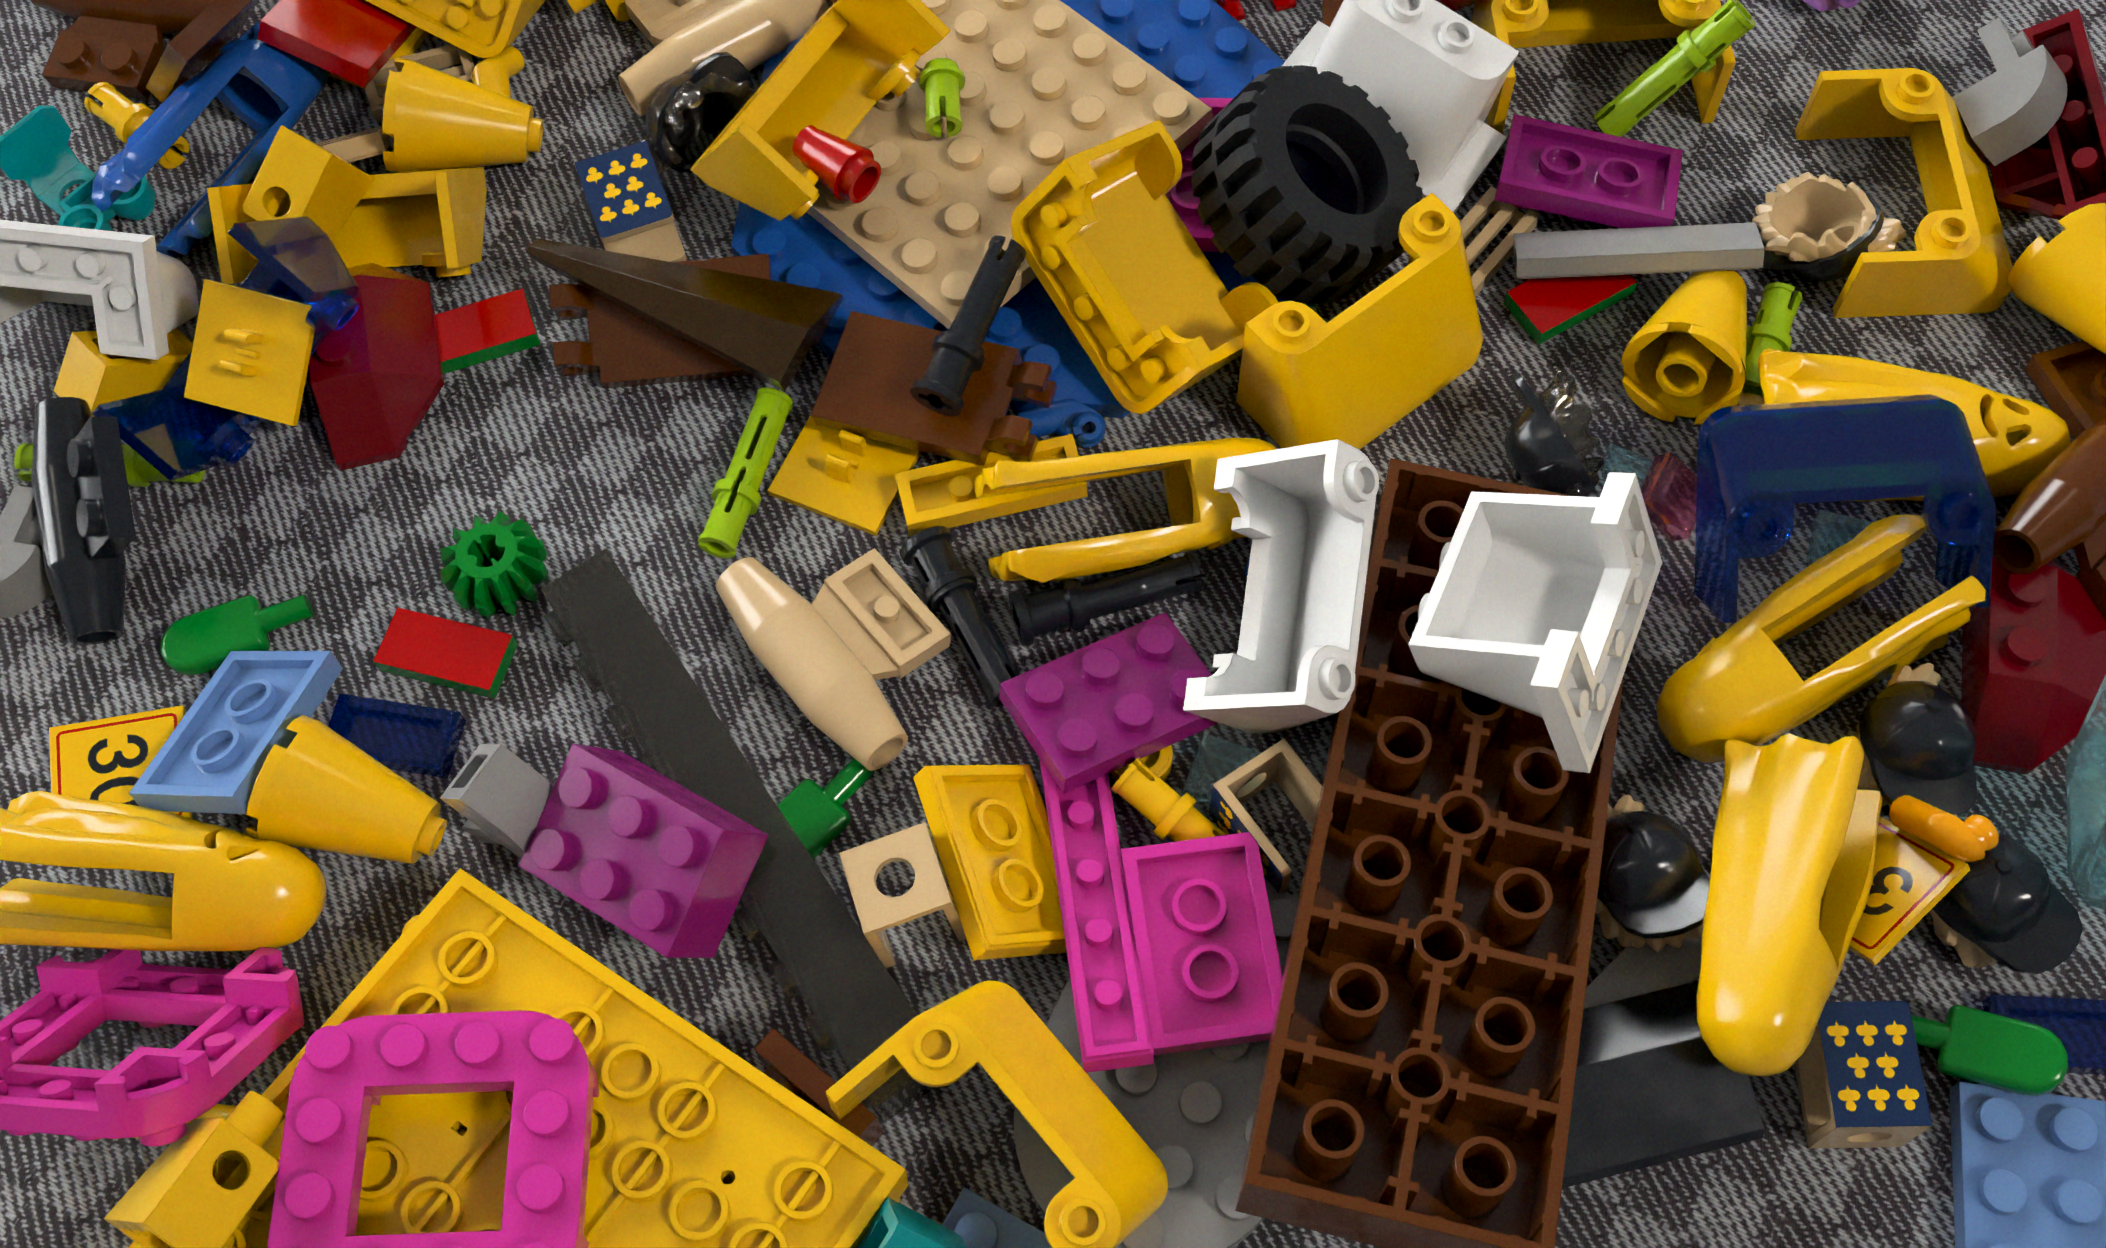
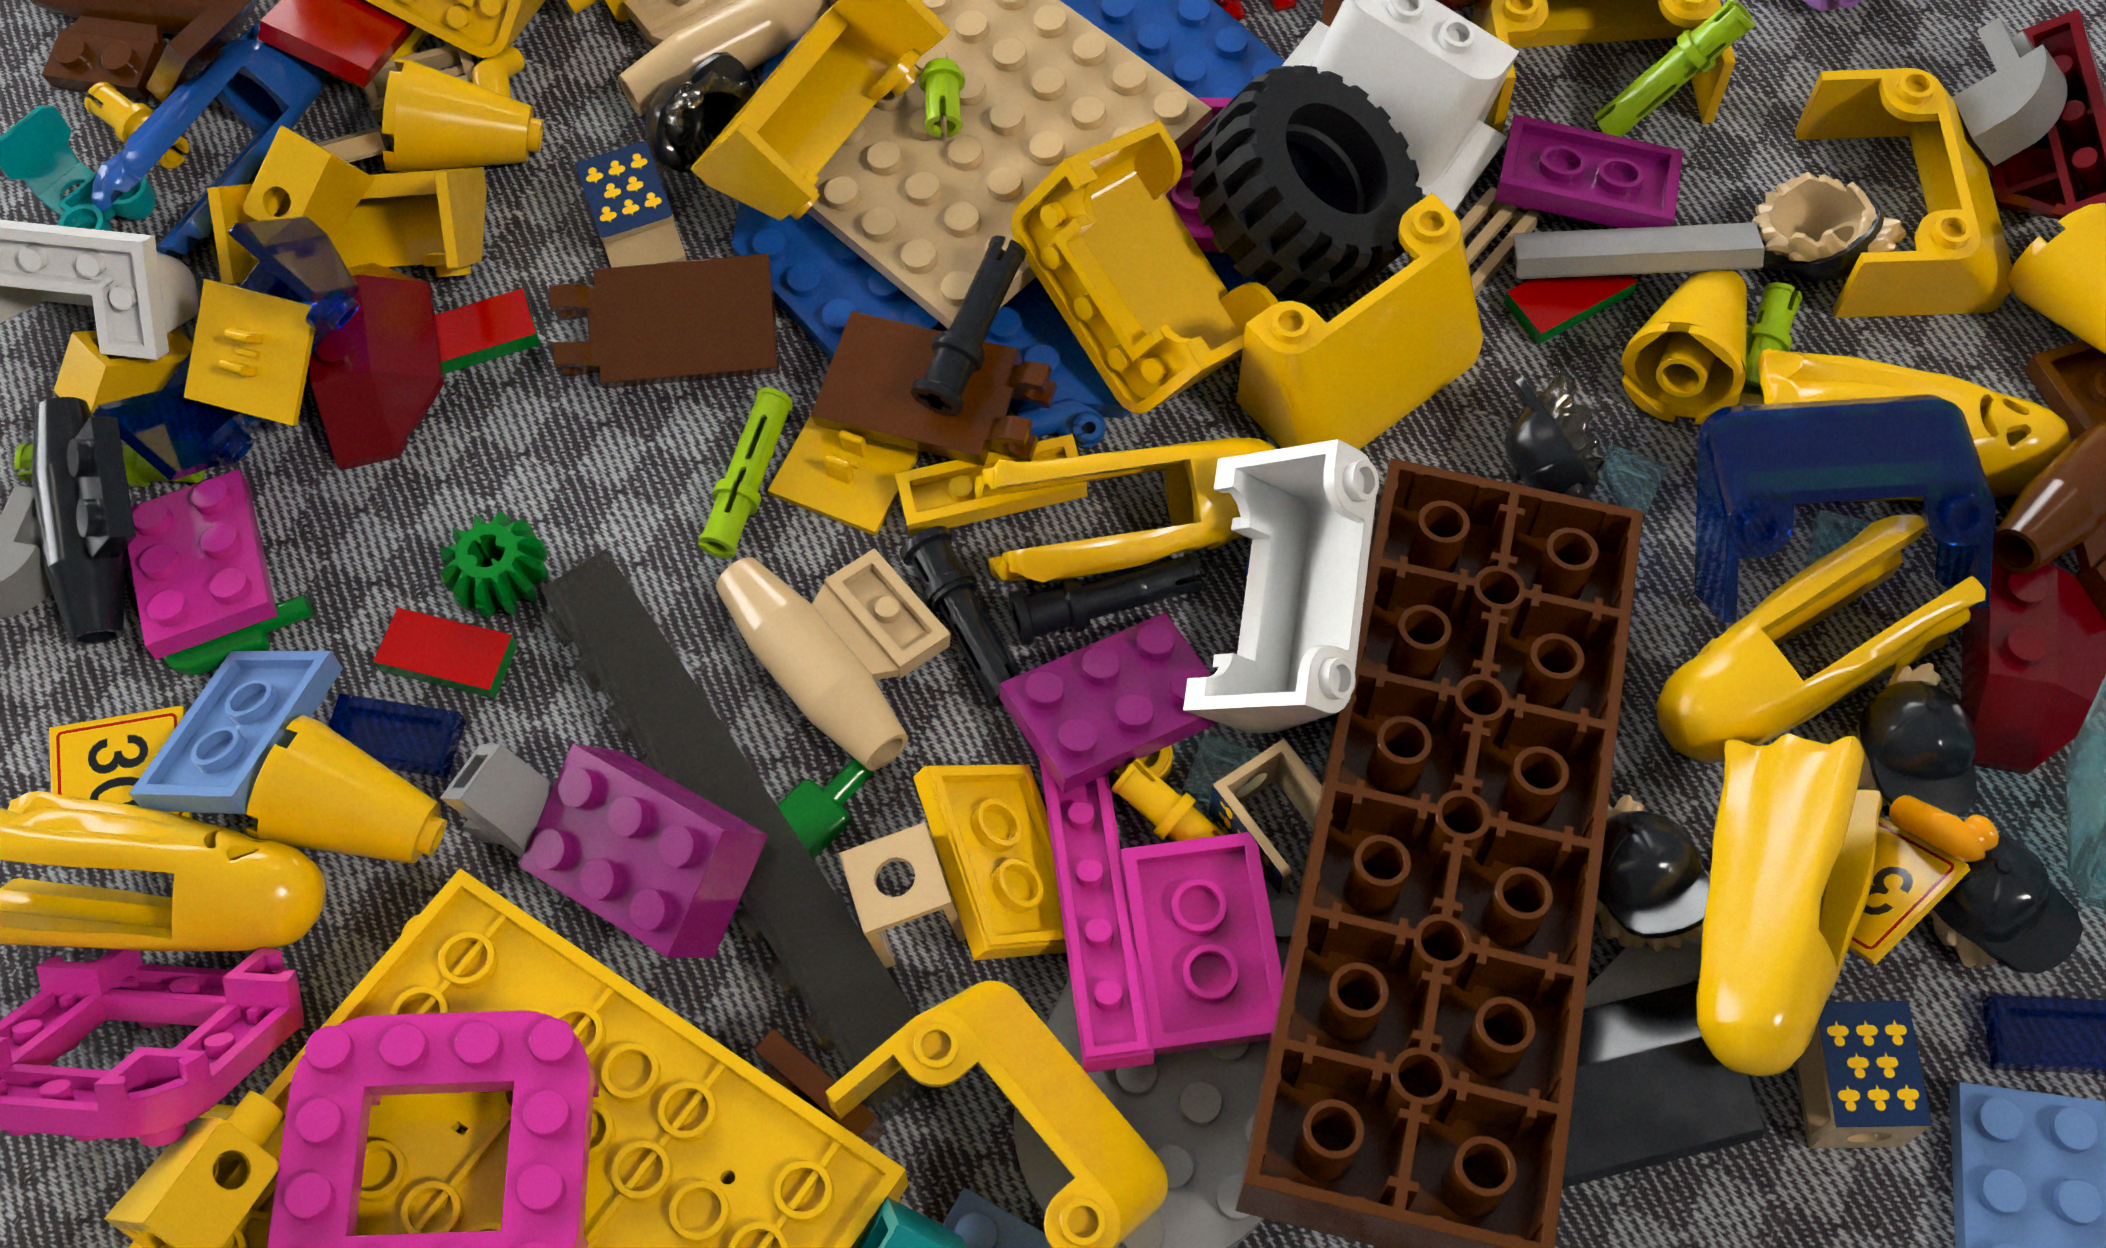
dark brown wedge [526,238,843,392] -> none
red cone [792,125,881,203] -> none
white windscreen [1408,472,1662,773] -> none
clear pink tile [1641,452,1711,541] -> none
green piece [1911,1005,2068,1096] -> none
none -> dark pink plate [127,469,278,660]

